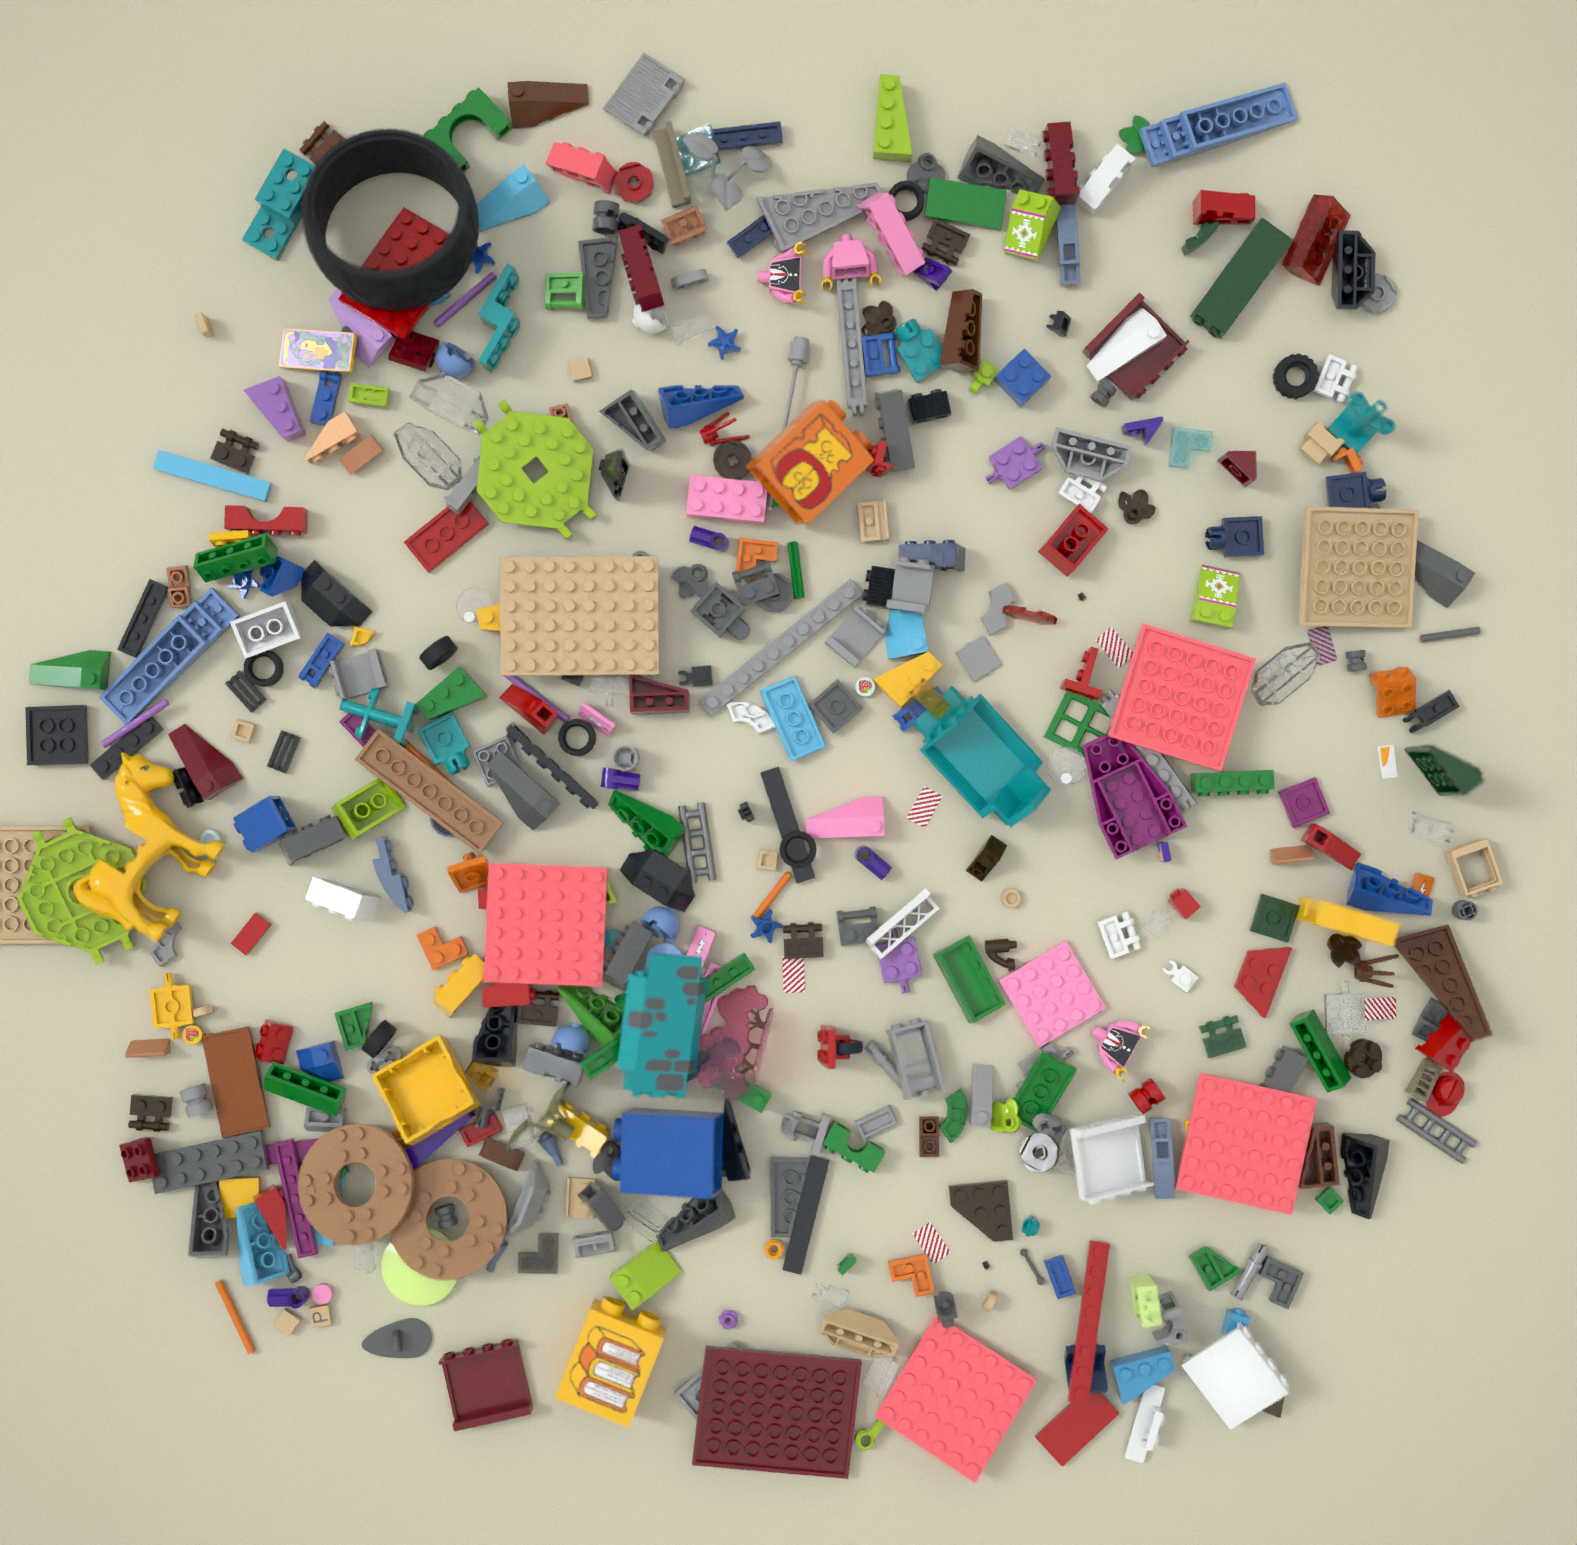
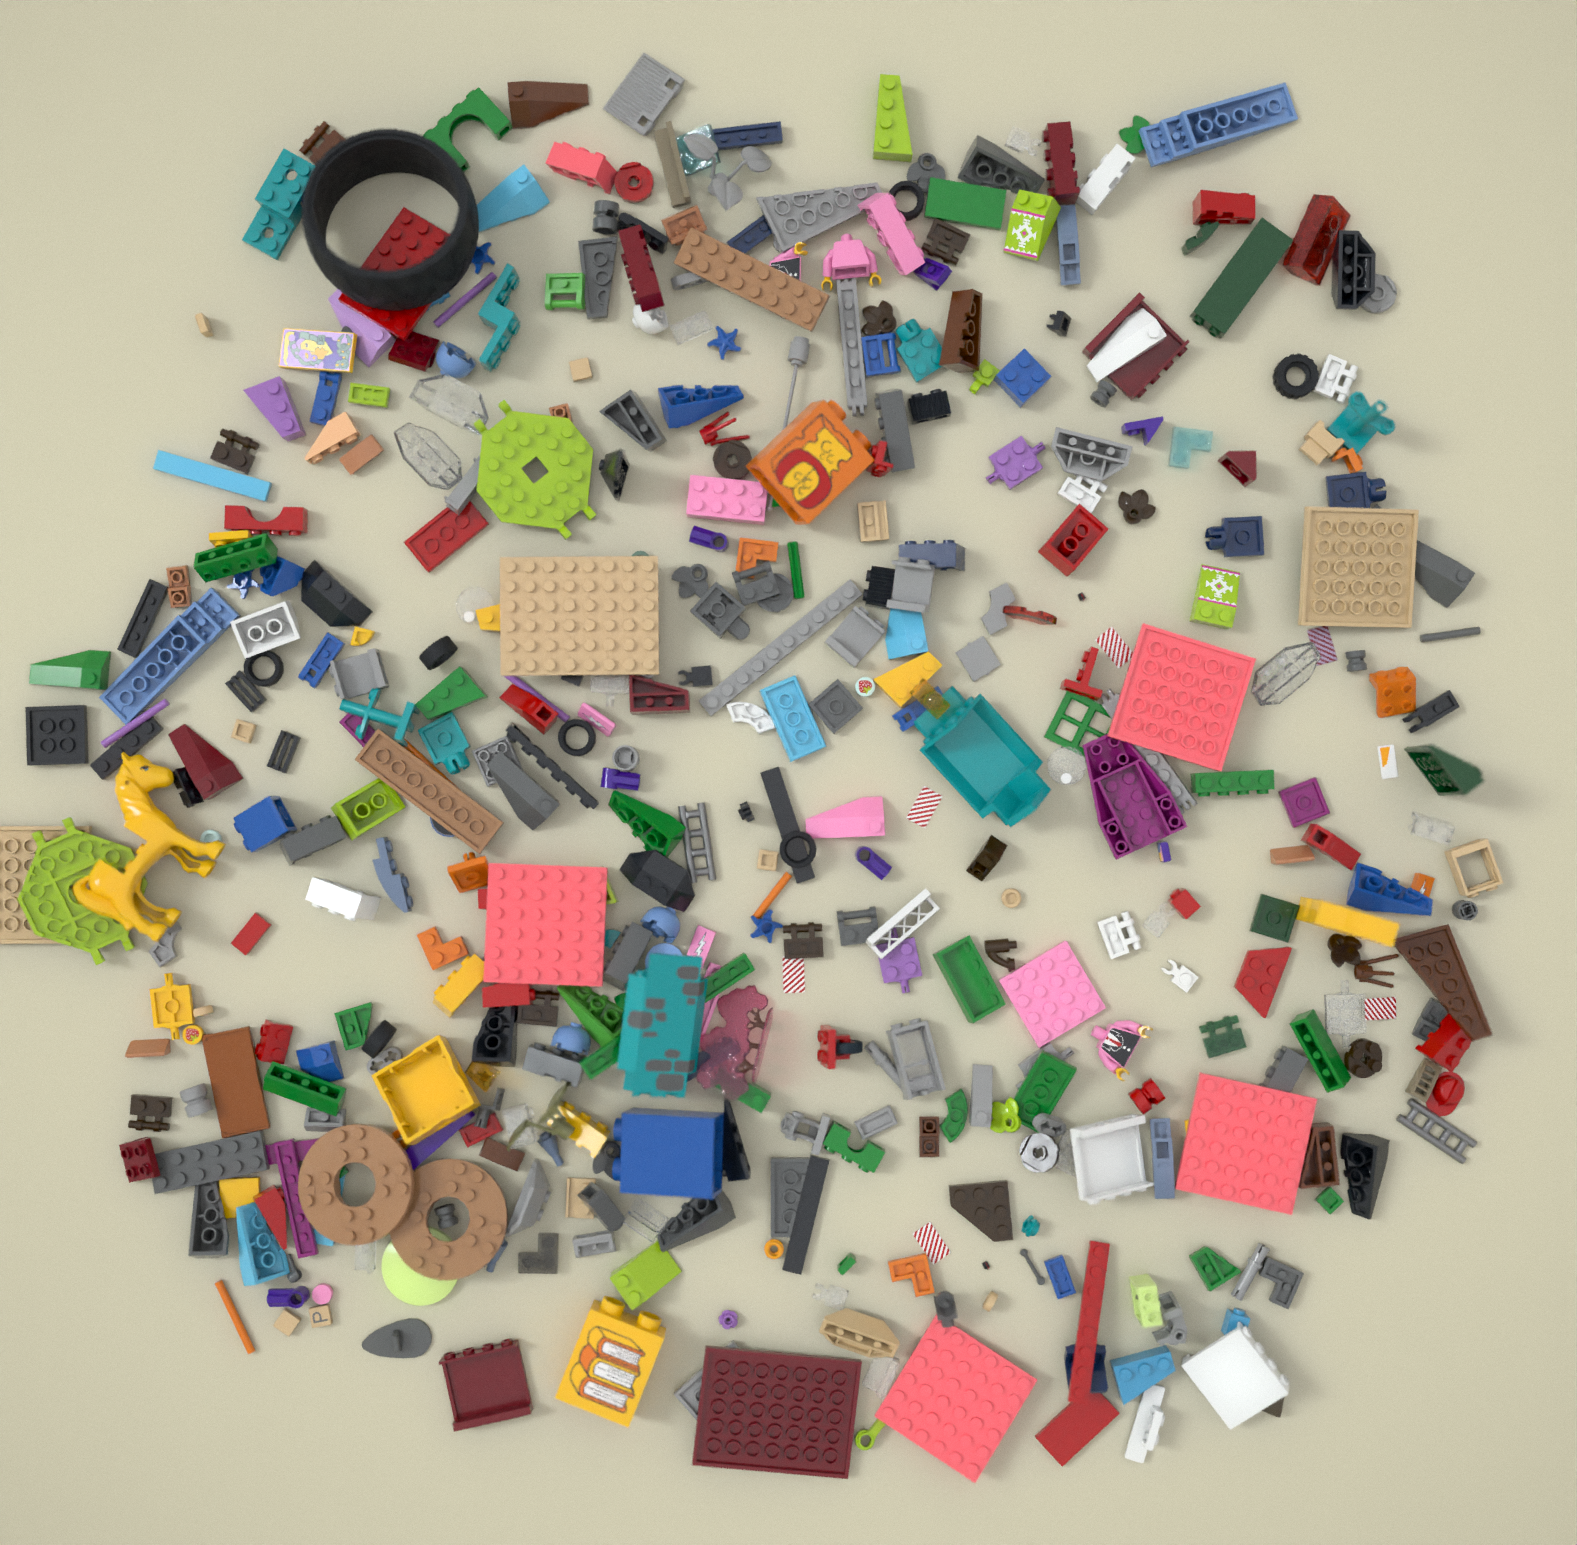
none -> medium nougat plate [673,227,830,332]

